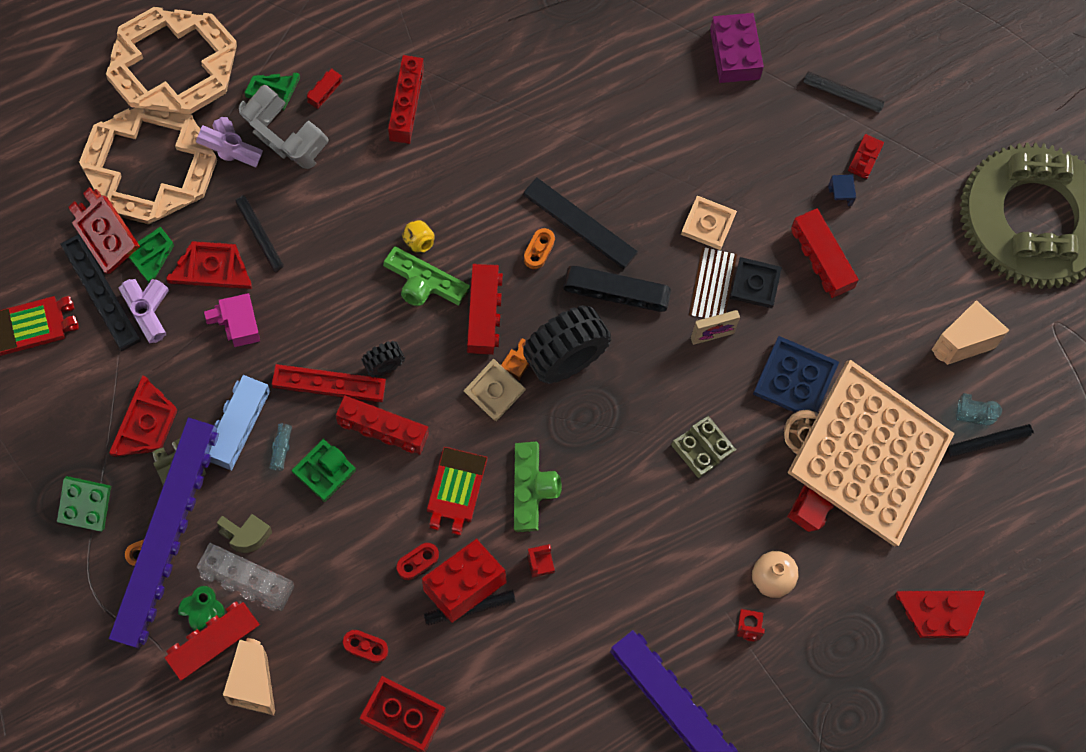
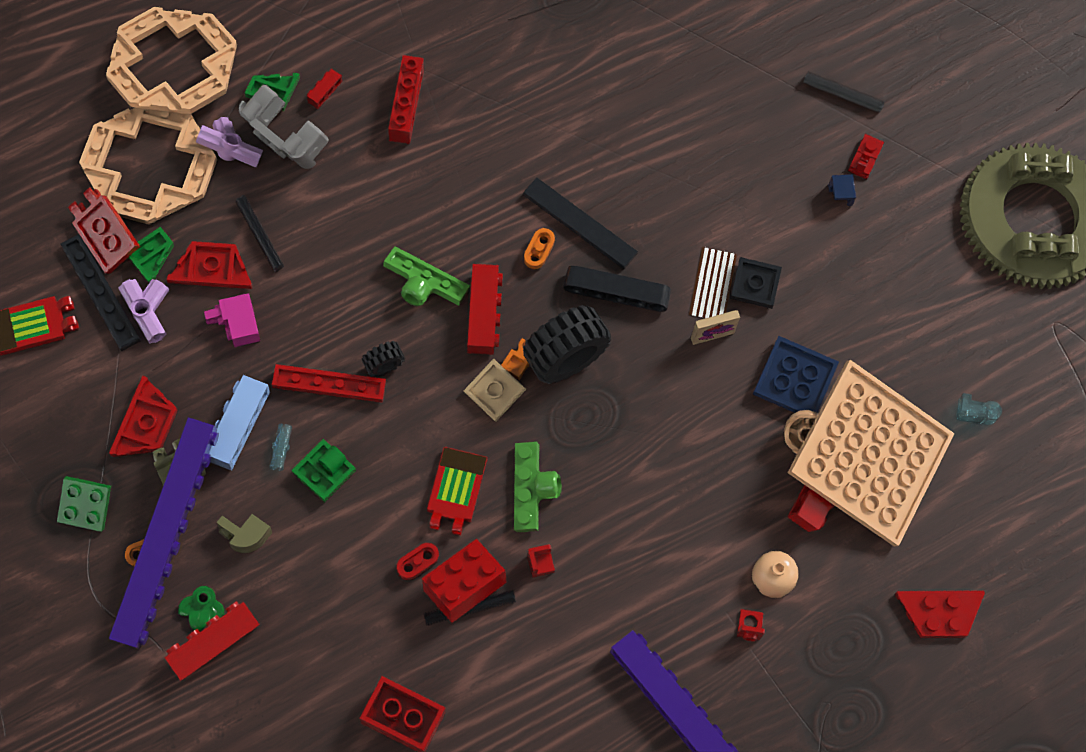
clear brick [197,543,294,611] -> none
light nougat slope [223,638,275,715] -> none
red brick [336,395,429,455] -> none
red plate [343,630,388,663] -> none
yellow head [403,220,435,252] -> none
olive slope [671,416,736,478] -> none
light nougat plate [681,196,737,250] -> none
magenta brick [710,13,764,83] -> none
red brick [791,208,859,298] -> none
light nougat slope [932,300,1009,365] -> none
black axle [946,424,1034,458] -> none

